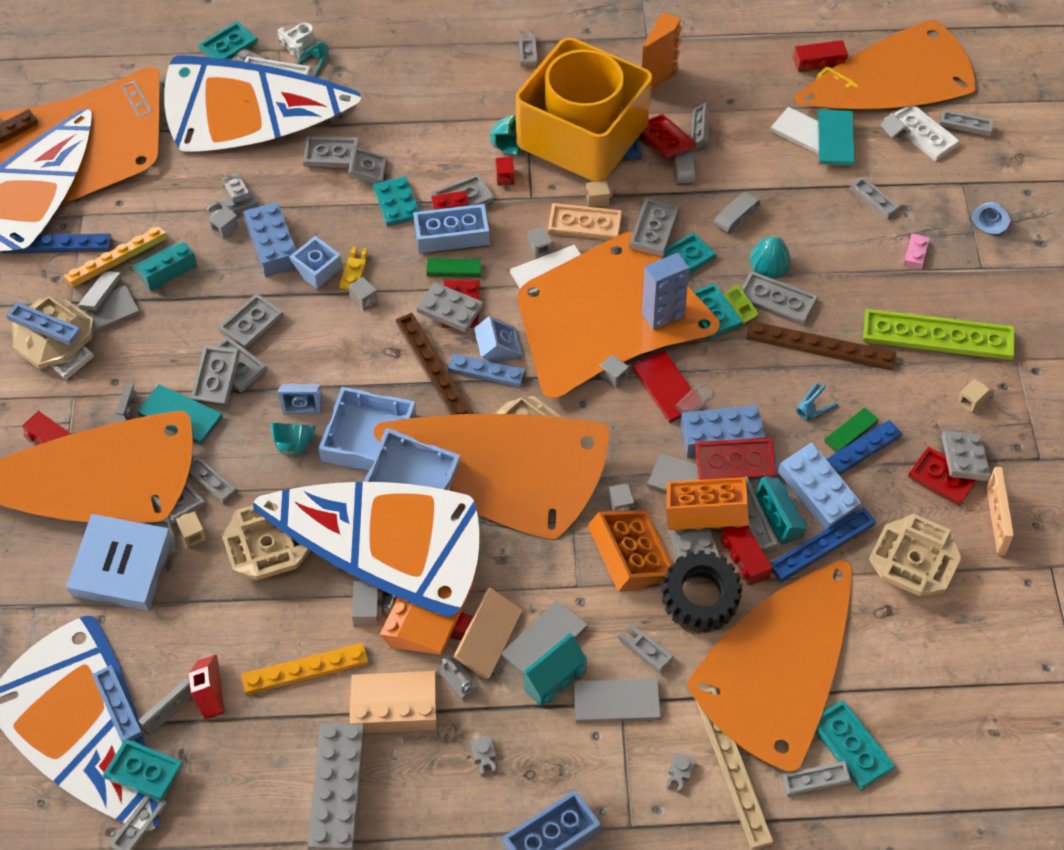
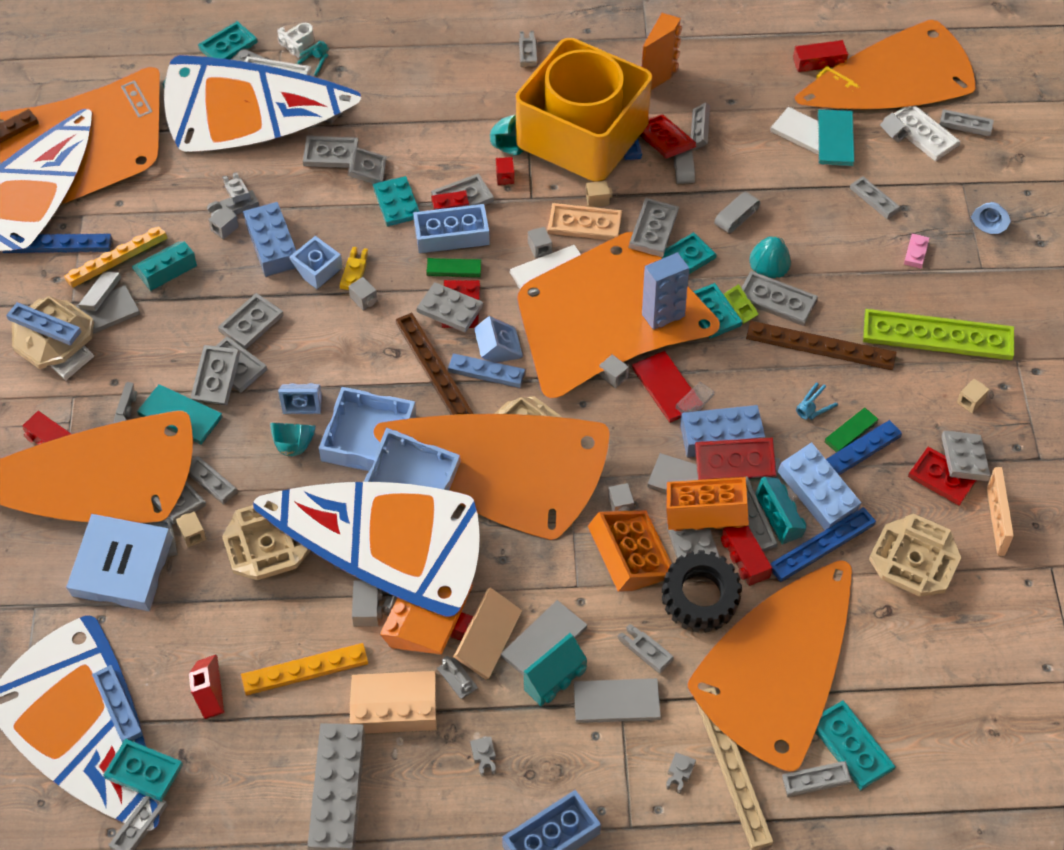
light grey tile [138,678,193,735] -> none

